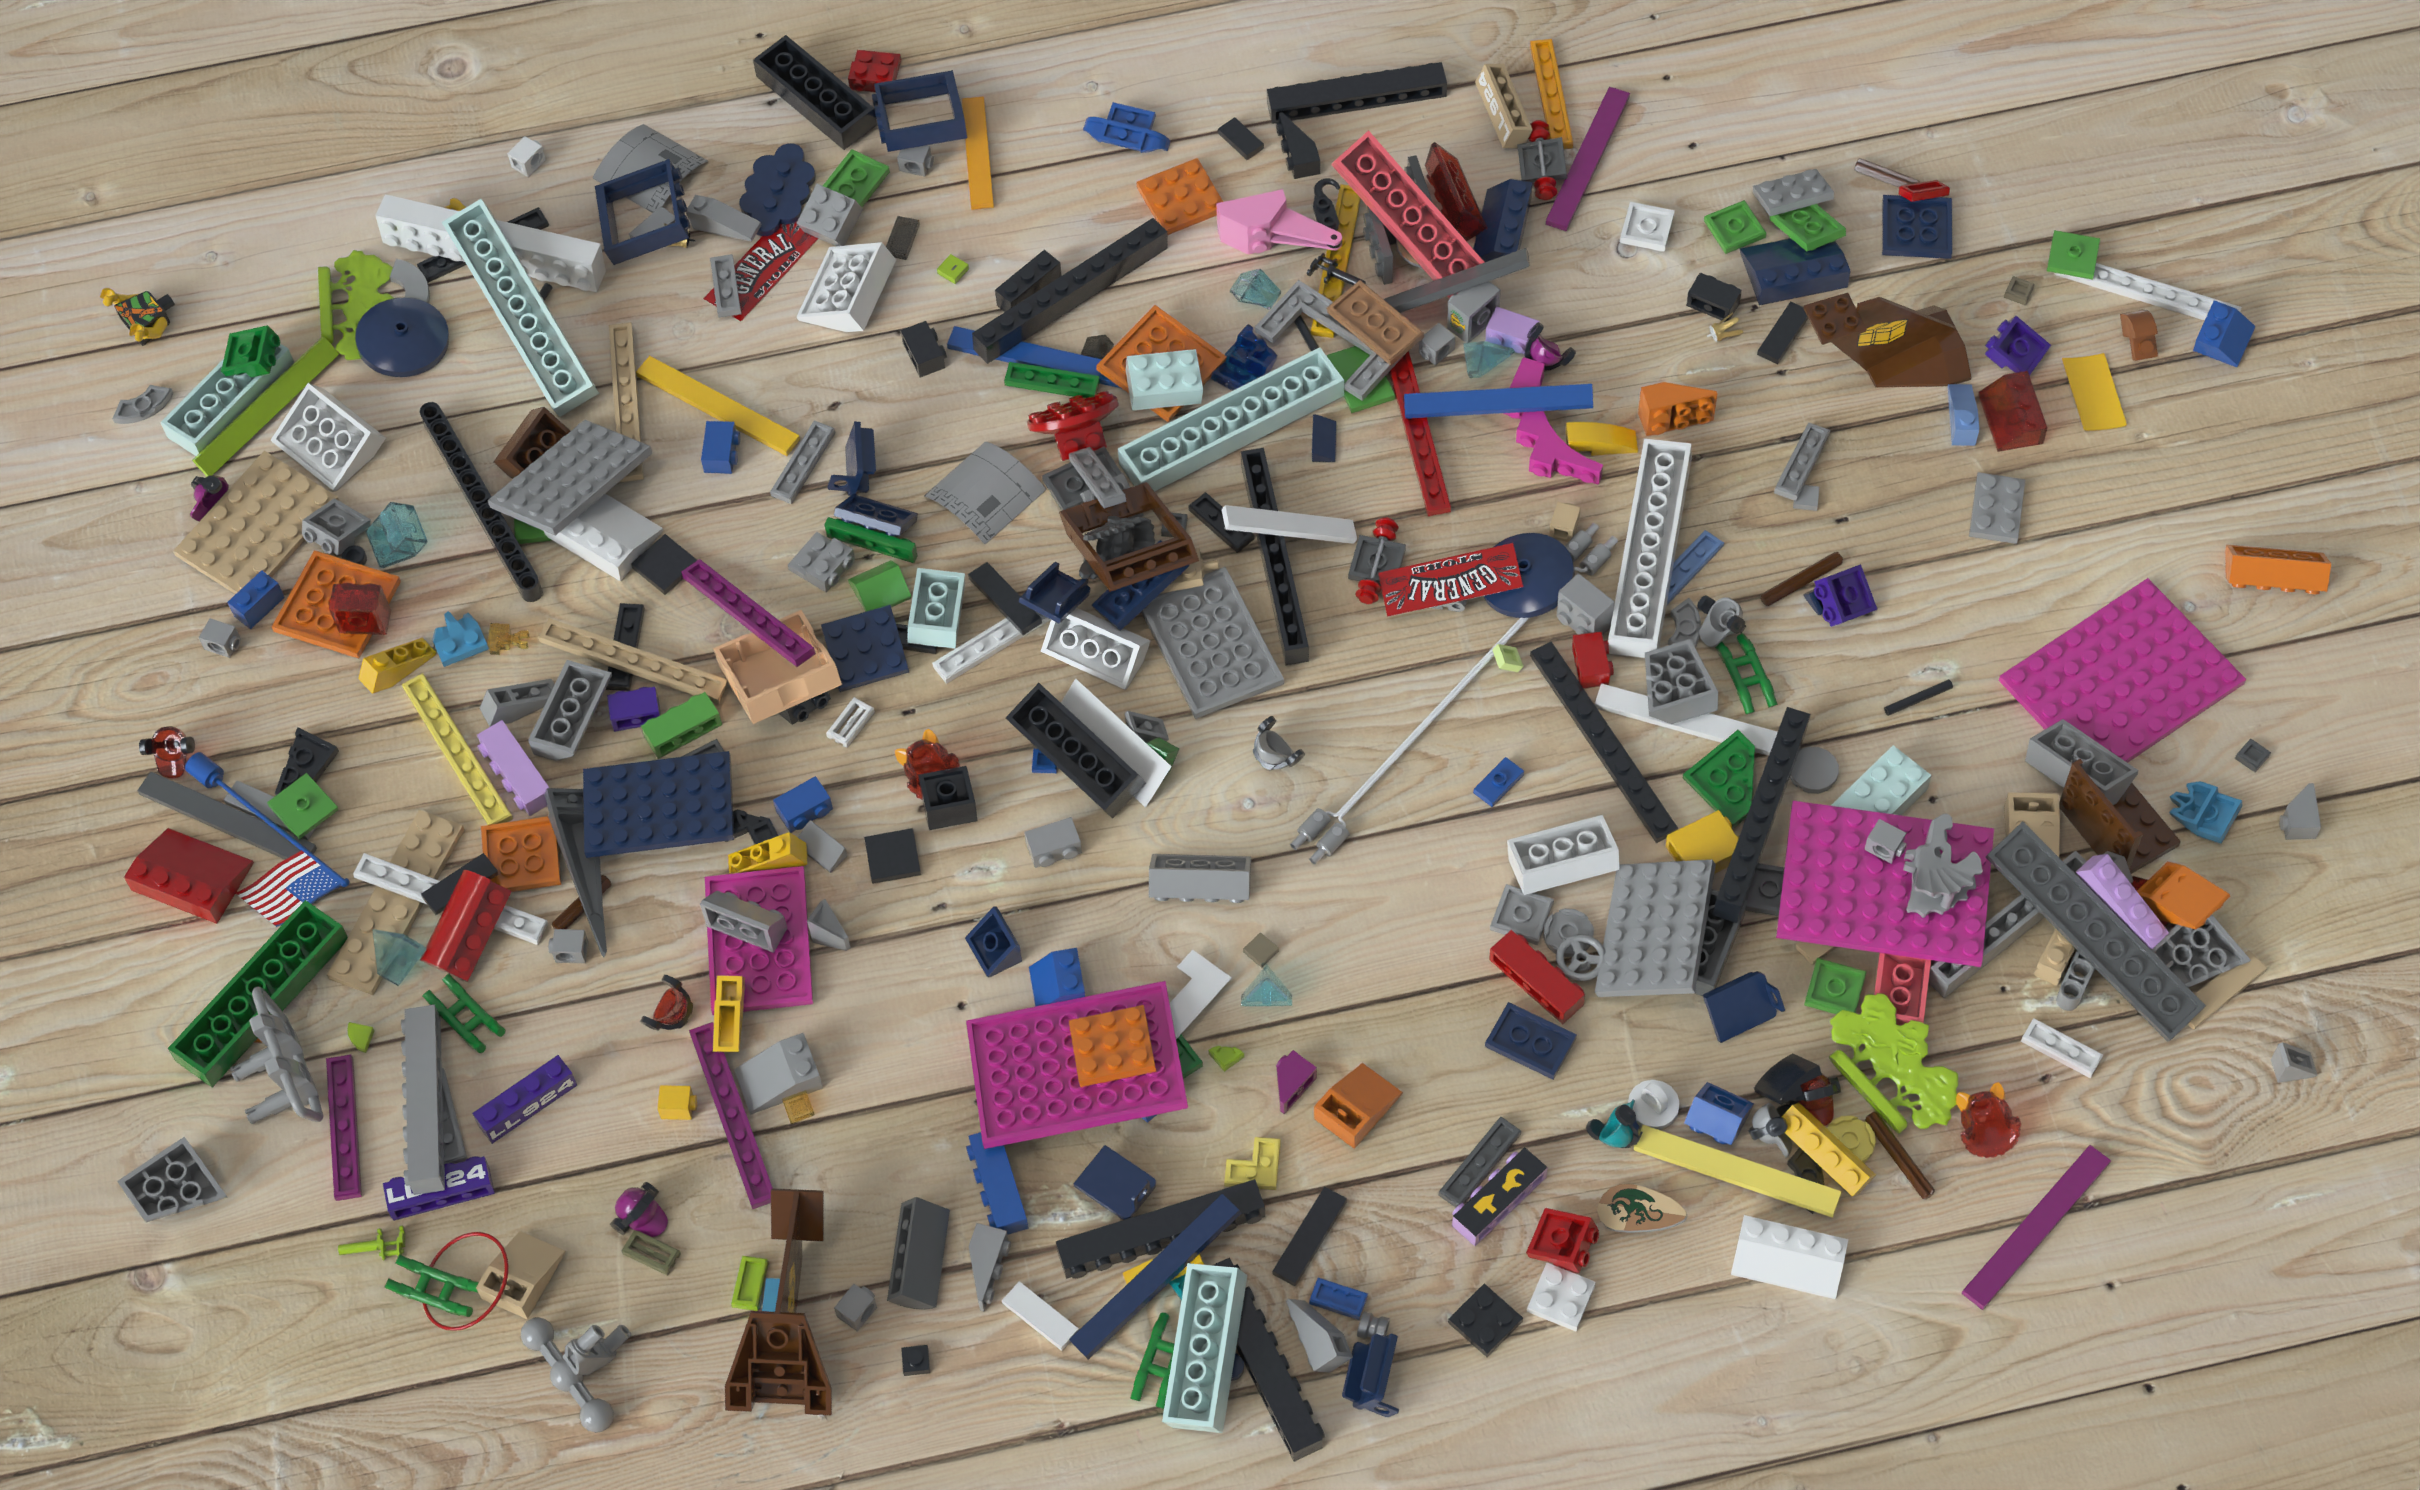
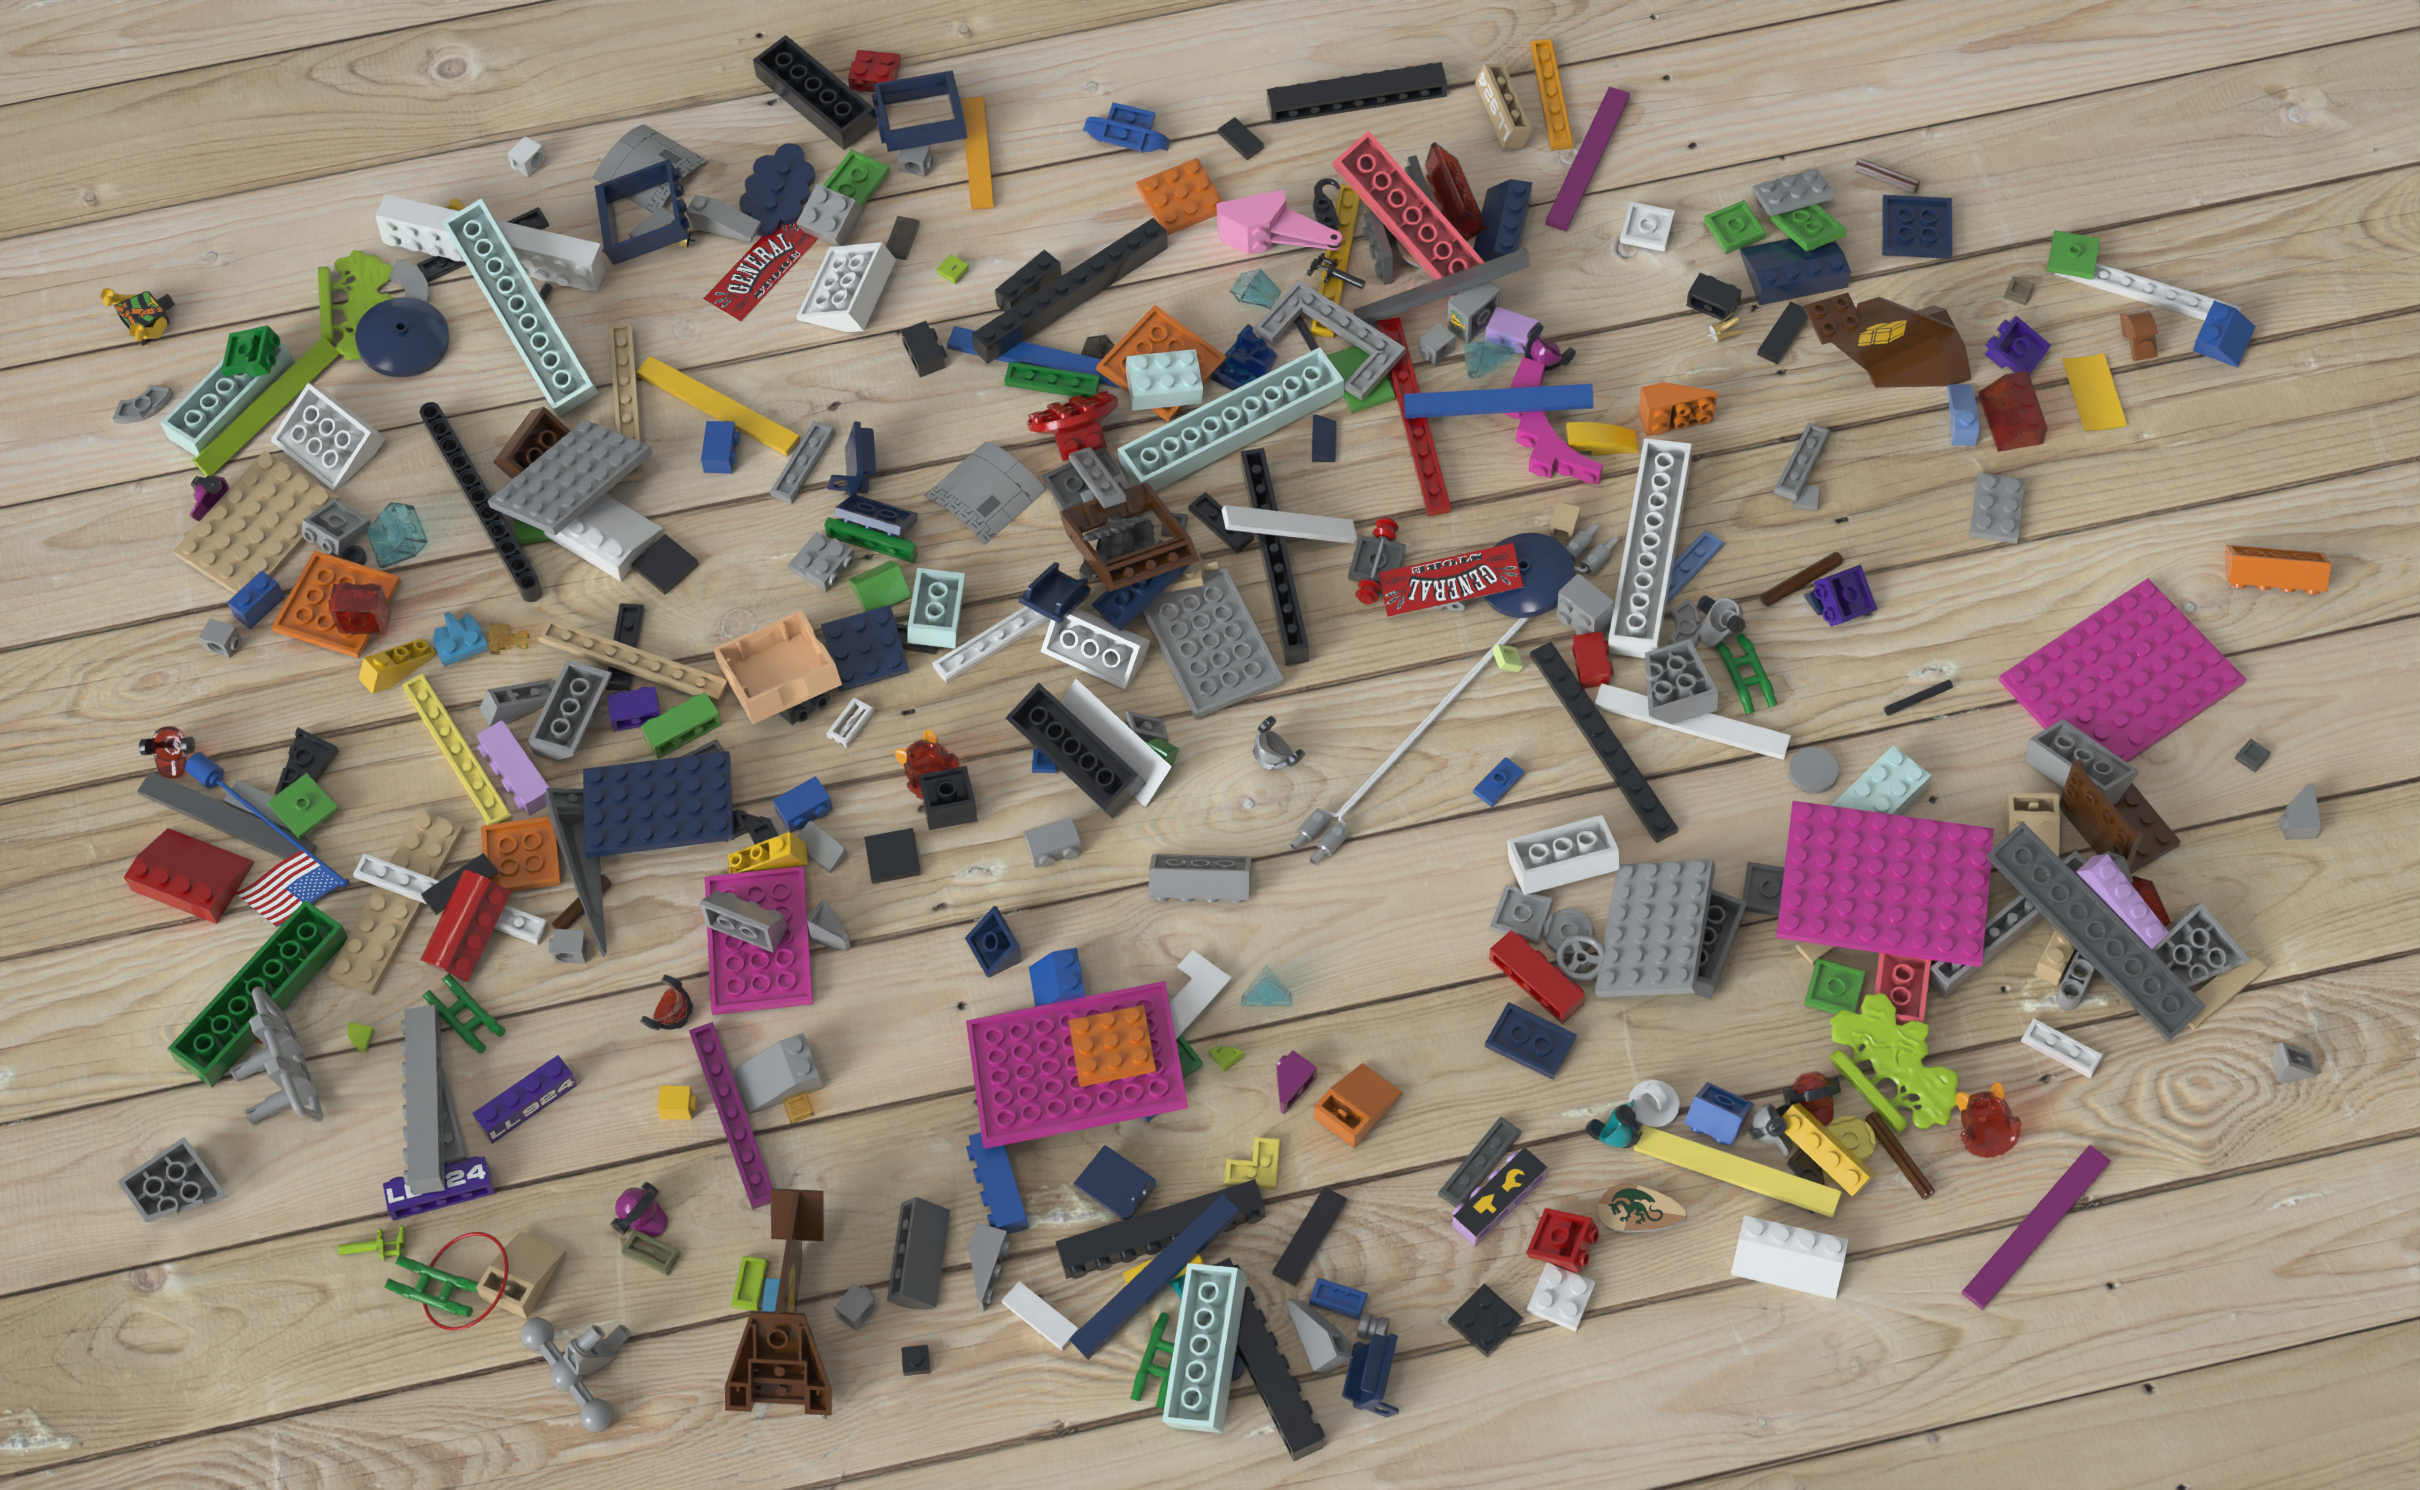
magenta tile [326,1054,362,1201] -> none
clear light blue slope [372,929,427,986] -> none
magenta plate [681,559,816,667] -> none
light grey plate [710,254,741,318] -> none
yellow slope [713,976,745,1052] -> none
black tile [968,562,1042,635] -> none
dark tan tile [1243,932,1279,968] -> none
black slope [1276,113,1320,179] -> none
medium nougat tile [1326,280,1424,366] -> none
dark grey plate [1517,120,1567,201] -> none
yellow brick [1665,810,1739,874] -> none
green plate [1683,730,1755,829] -> none
dark blue piece [1703,971,1785,1043] -> none
black brick [1713,707,1811,923] -> none
black slope [1754,1053,1822,1105] -> none
light grey brick [1864,819,1907,864] -> none
red tile [1898,180,1950,202] -> none
light grey animal [1903,814,1983,918] -> none
orange slope [2137,861,2230,929] -> none
dark azure plate [2169,781,2243,844] -> none

